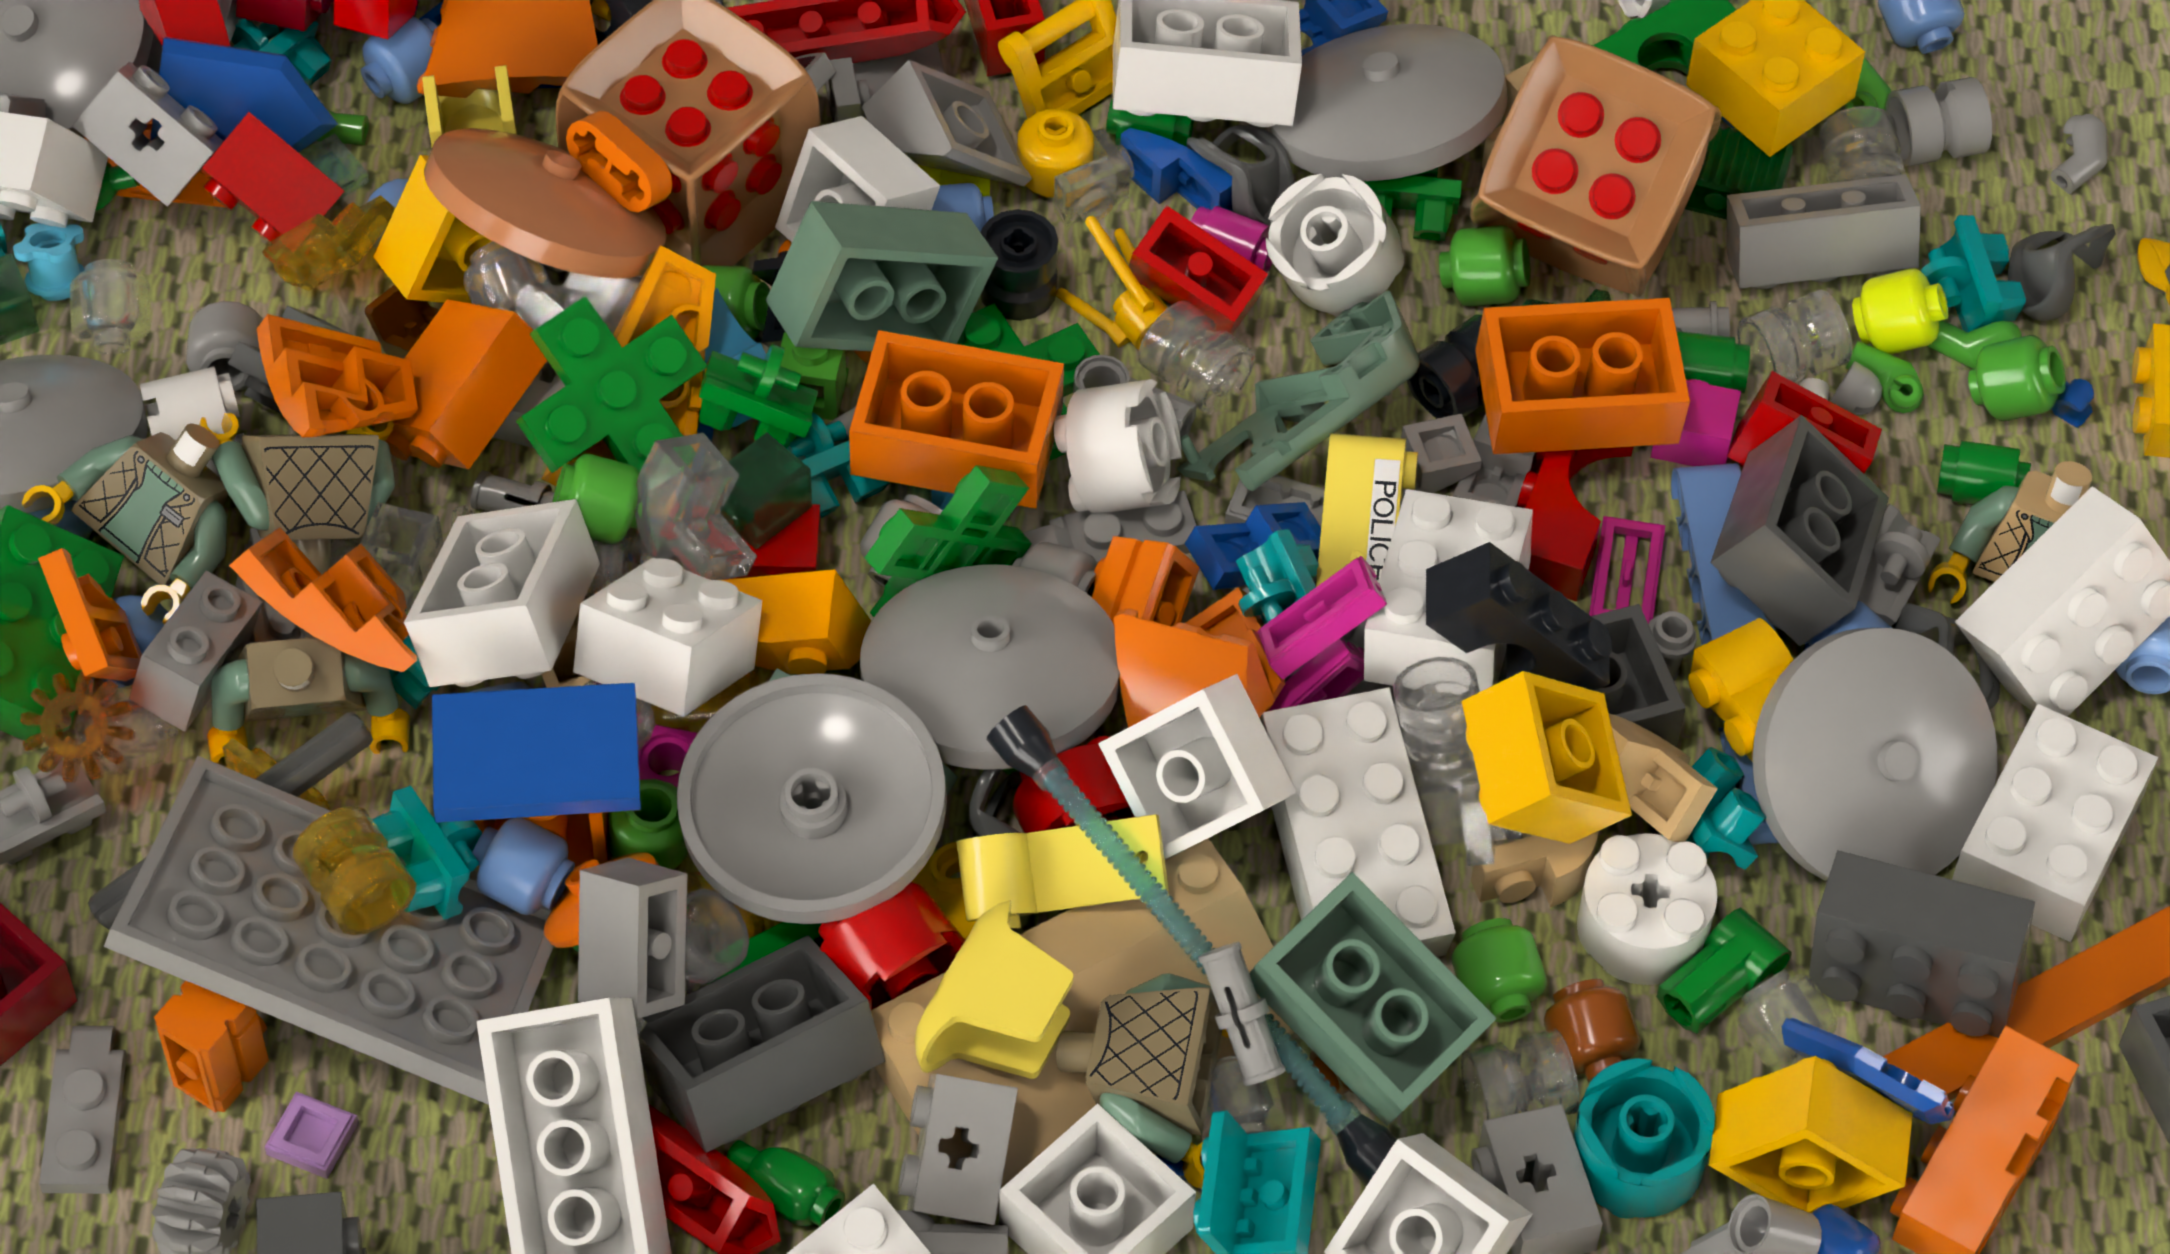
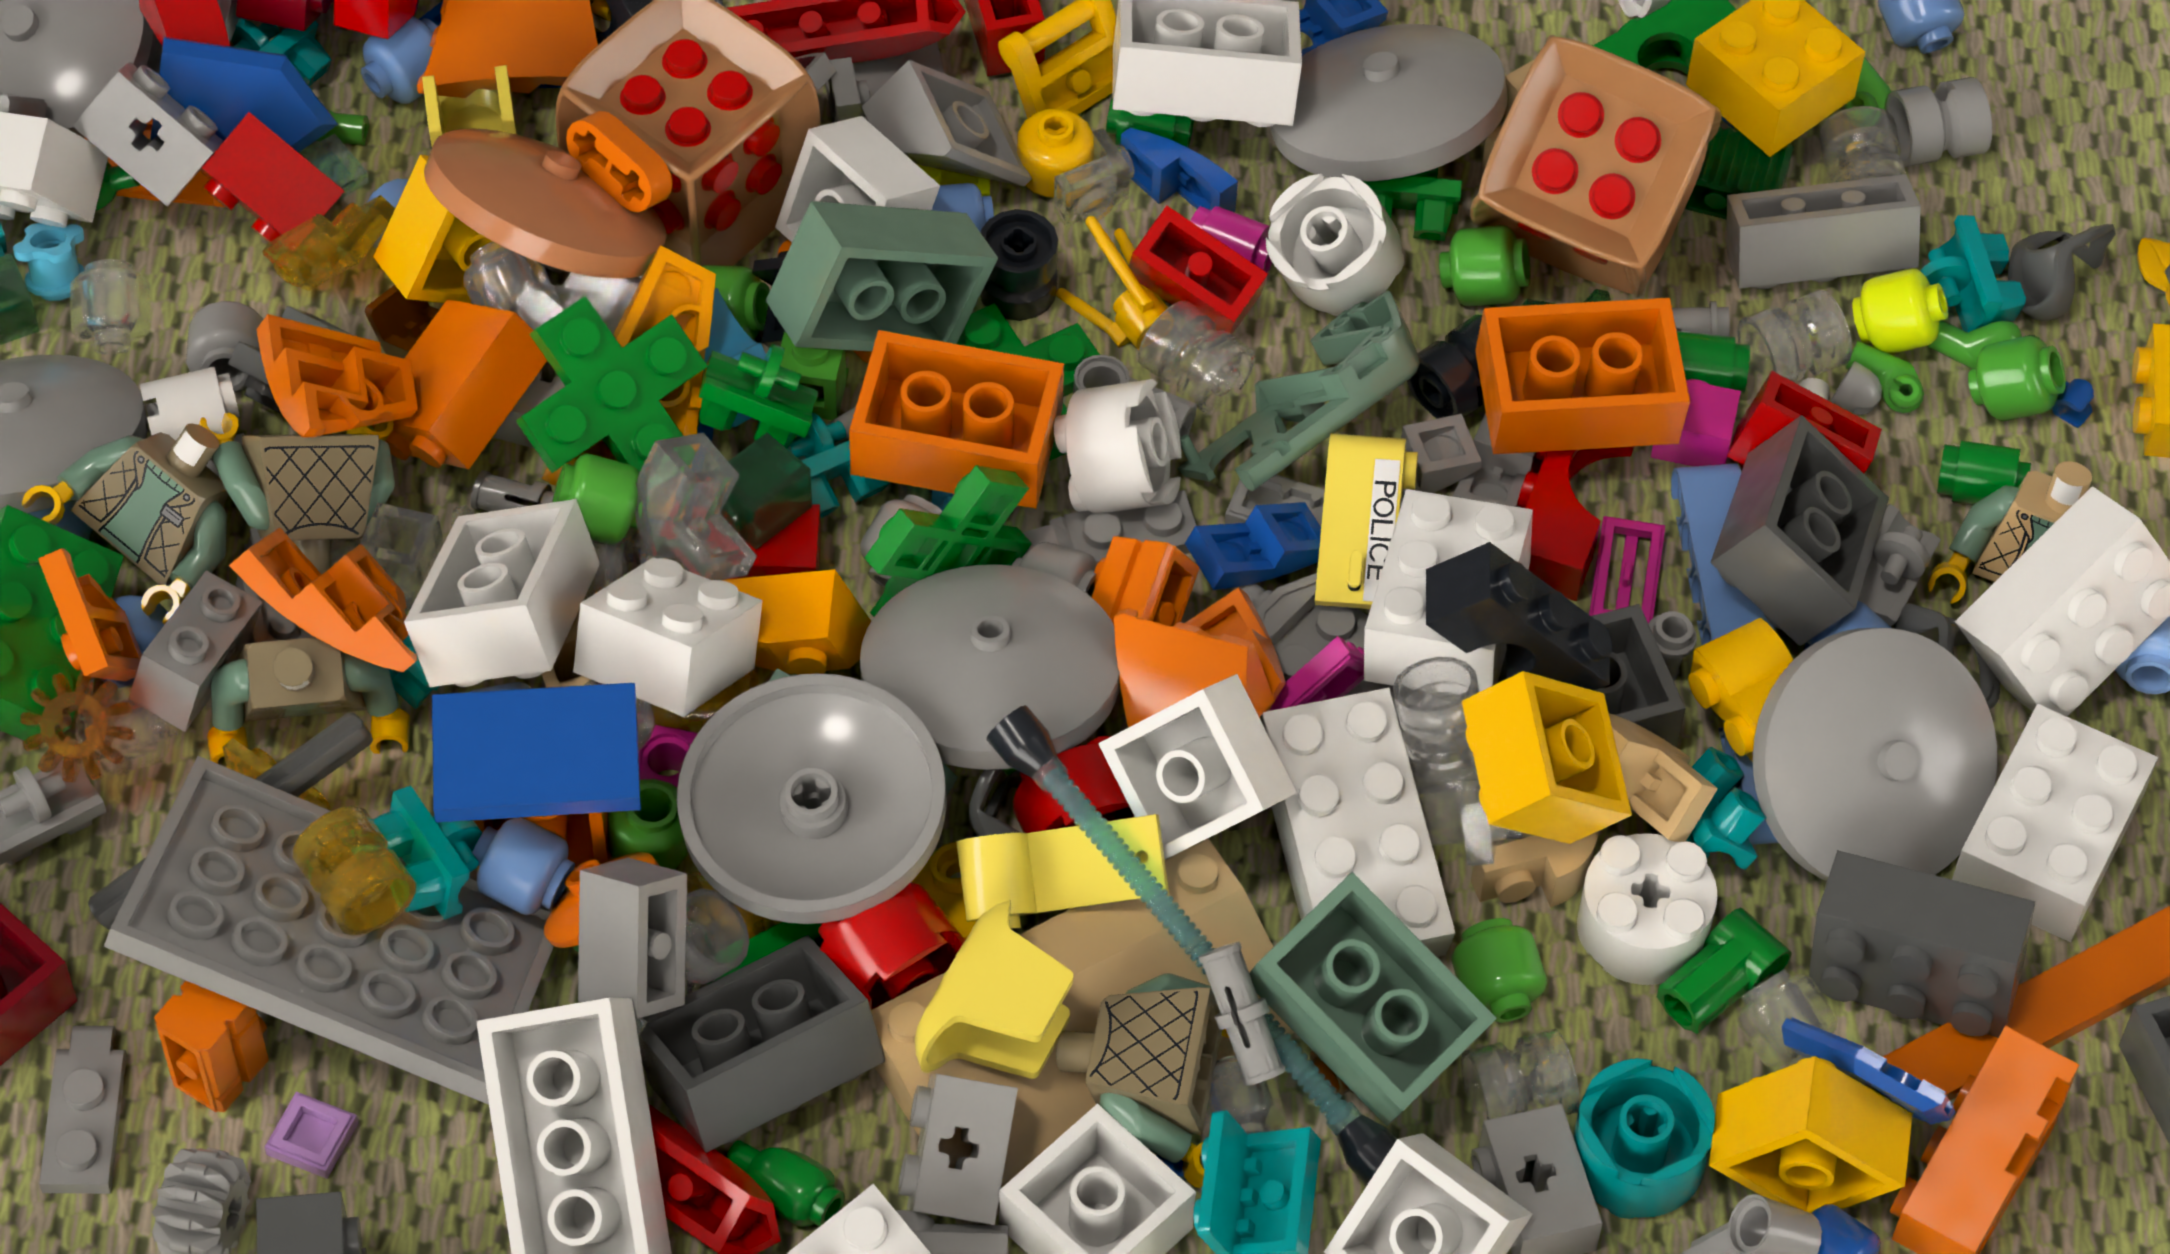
dark grey piece [1187,124,1294,226] -> none
teal hips [1236,529,1319,625] -> none
dark pink tile [1258,556,1387,680] -> none
dark orange head [1543,979,1641,1083] -> none
light grey arm [2051,114,2107,194] -> none

